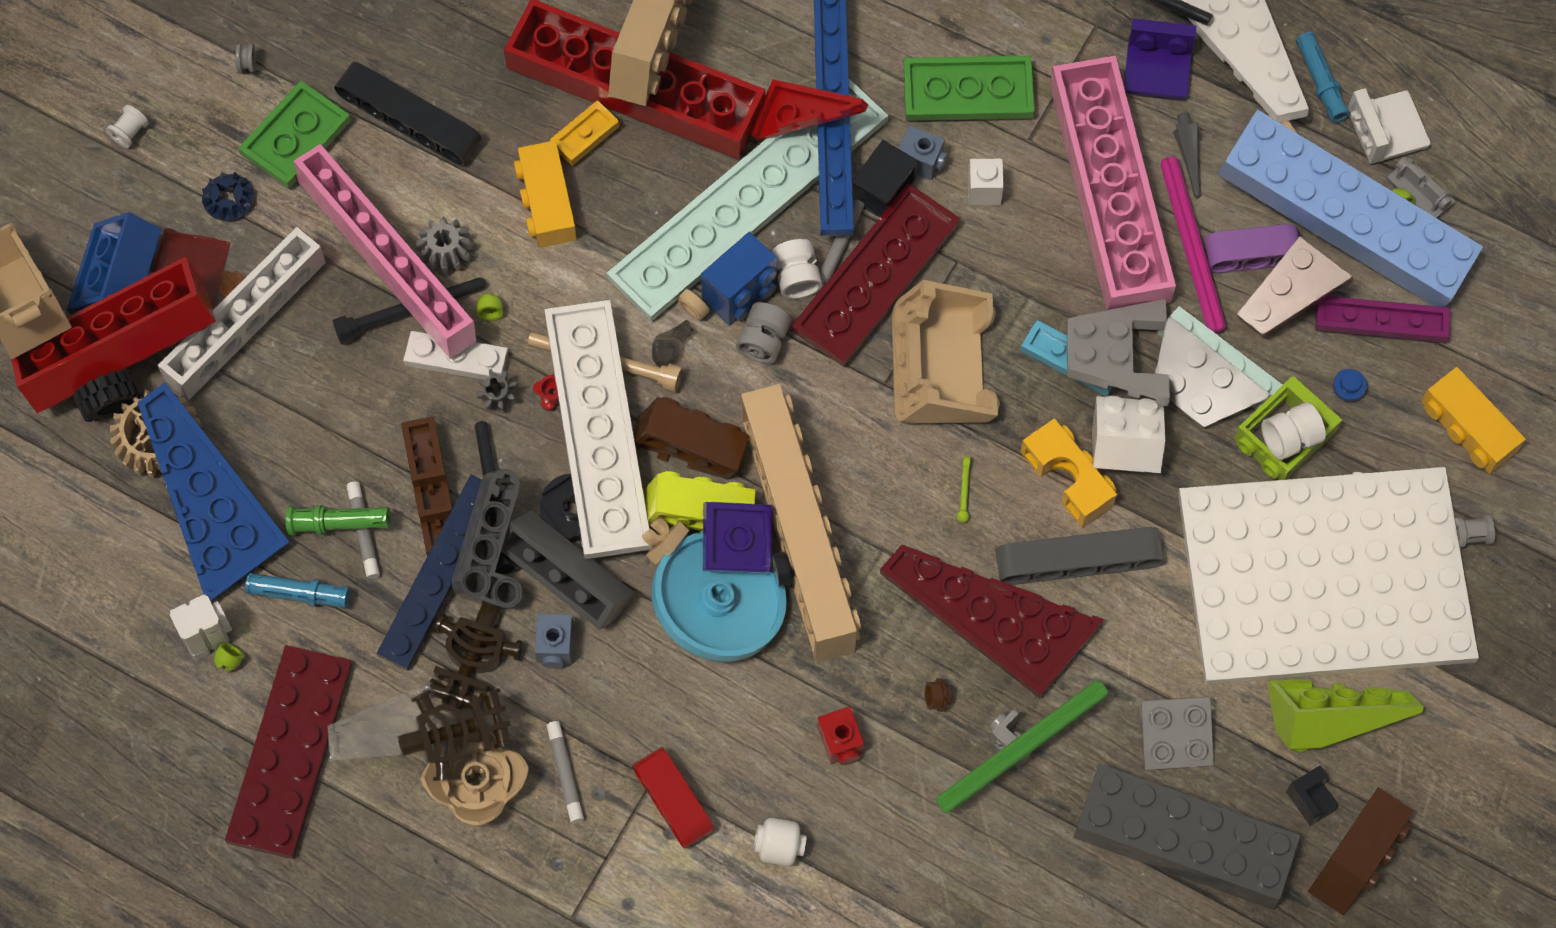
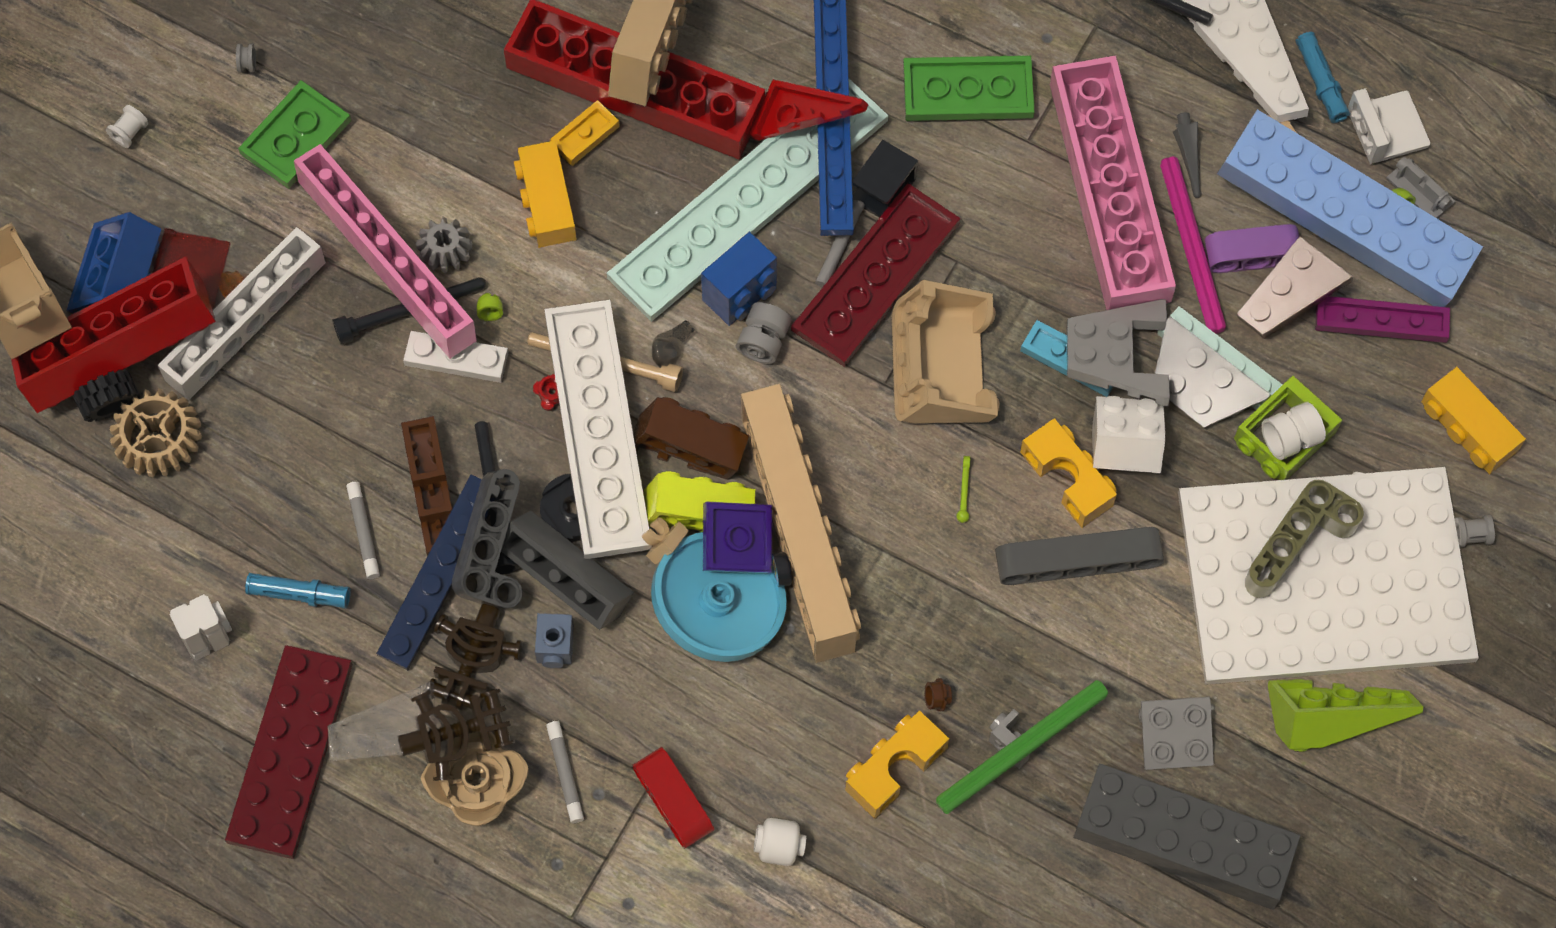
blue wing [138,382,289,602] -> none
dark blue gear [202,172,254,221] -> none
lime hinge [213,642,245,672] -> none
bright green pin [285,505,391,536] -> none
black beam [334,62,482,166] -> none
dark grey gear [476,369,517,411] -> none
tan tile [678,289,710,320] -> none
white wheel [772,239,823,299] -> none
red brick [817,706,864,765] -> none
dark red wing [880,544,1104,699] -> none
sand blue brick [898,126,948,180] -> none
white brick [967,159,1003,205] -> none
dark purple bracket [1124,18,1197,100] -> none
black panel [1286,765,1338,826] -> none
reddish brown wedge [1308,787,1414,916] -> none
blue plate [1333,369,1367,401] -> none
none -> yellow arch [845,710,949,819]
none -> olive beam [1245,480,1364,598]

